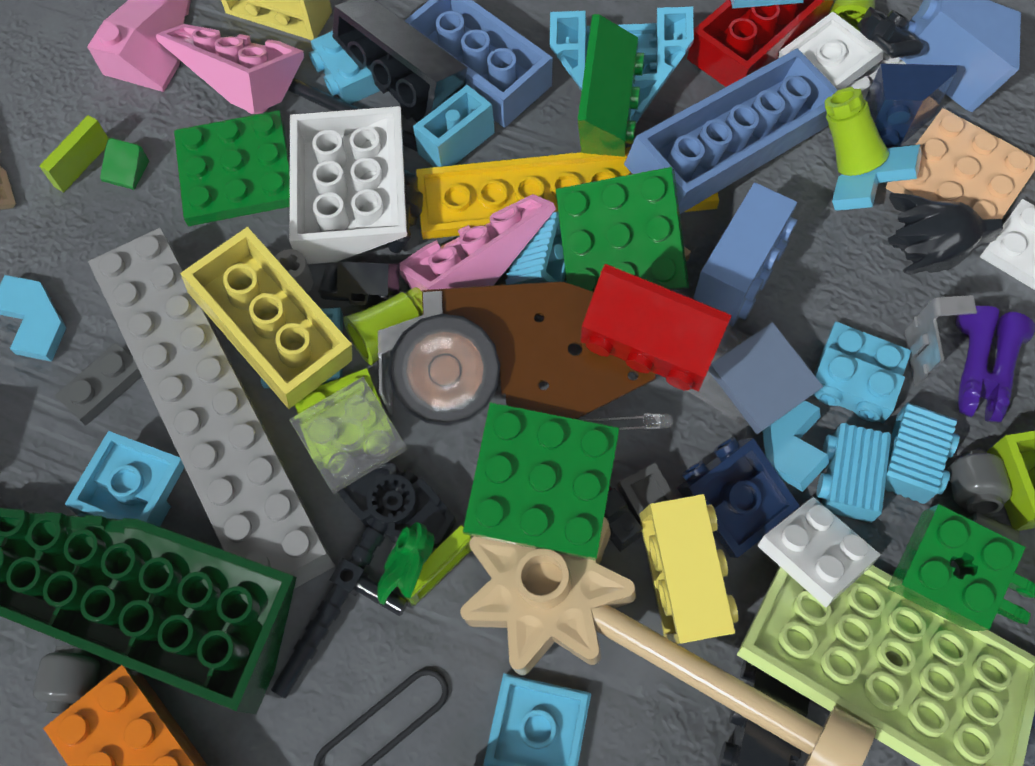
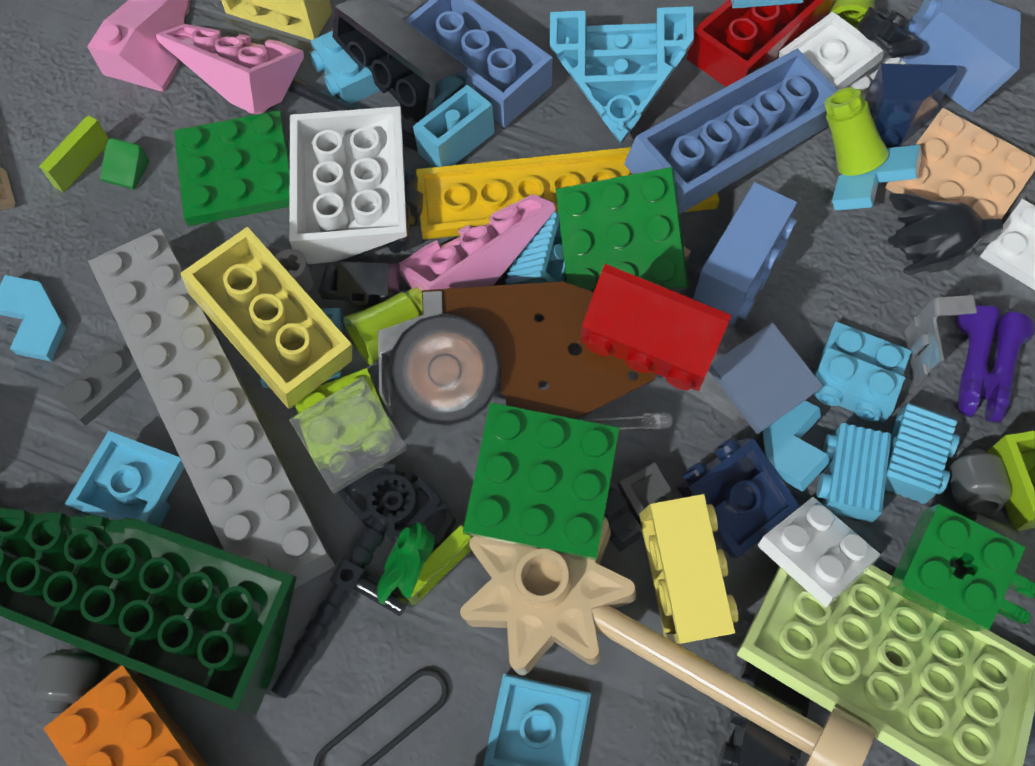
green slope [578,14,645,157] -> none

